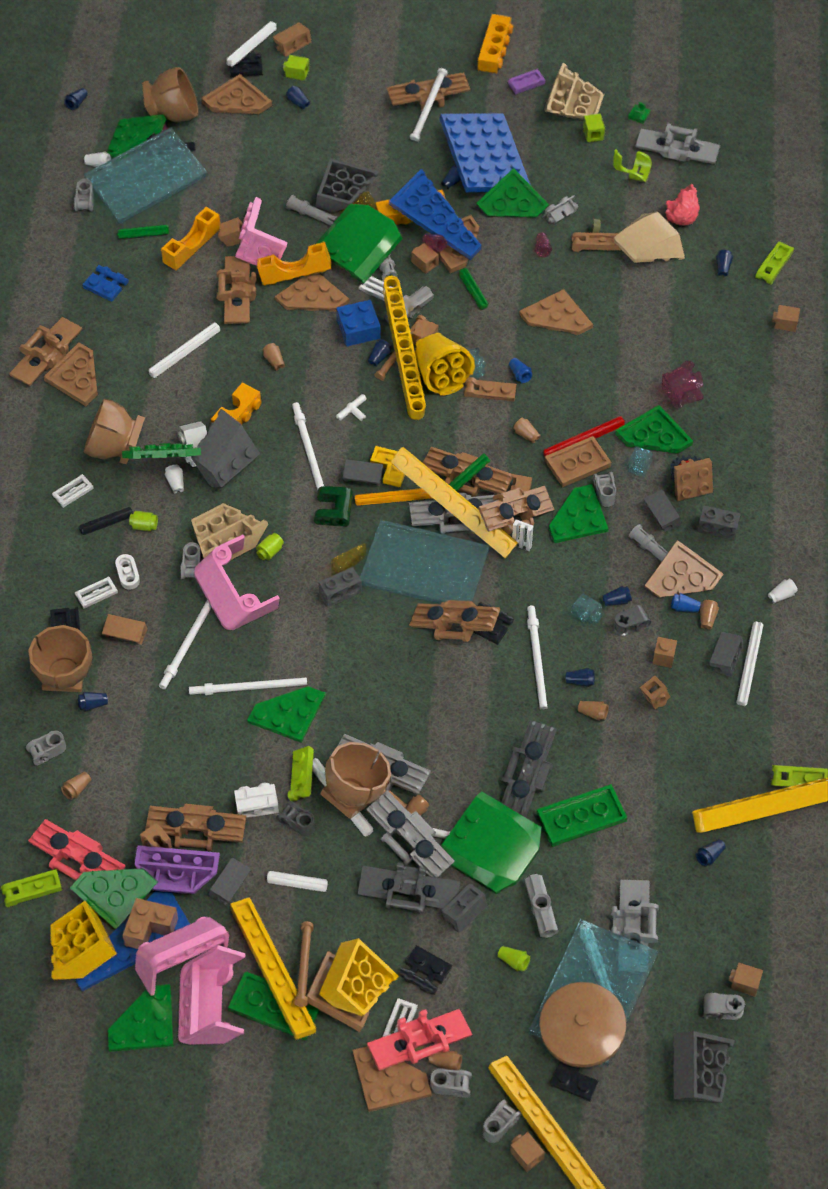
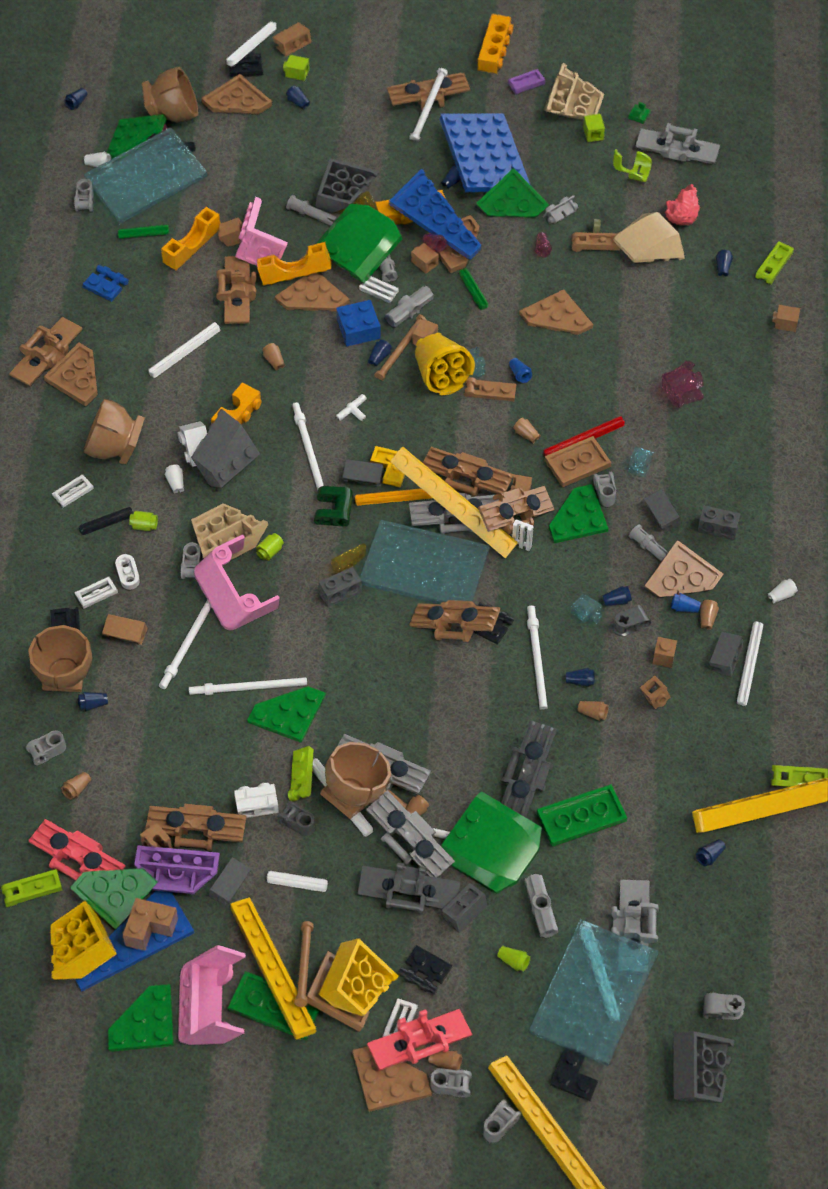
green plate [122,443,201,459] -> none
bright pink windscreen [135,917,229,996] -> none
yellow beam [383,276,426,420] -> none
green axle [448,454,490,491] -> none
medium nougat brick [510,1132,545,1172] -> none
medium nougat dish [540,982,626,1067] -> none
green plate [615,405,693,454] -> none
medium nougat plate [670,455,713,501] -> none
medium nougat brick [729,963,763,996] -> none

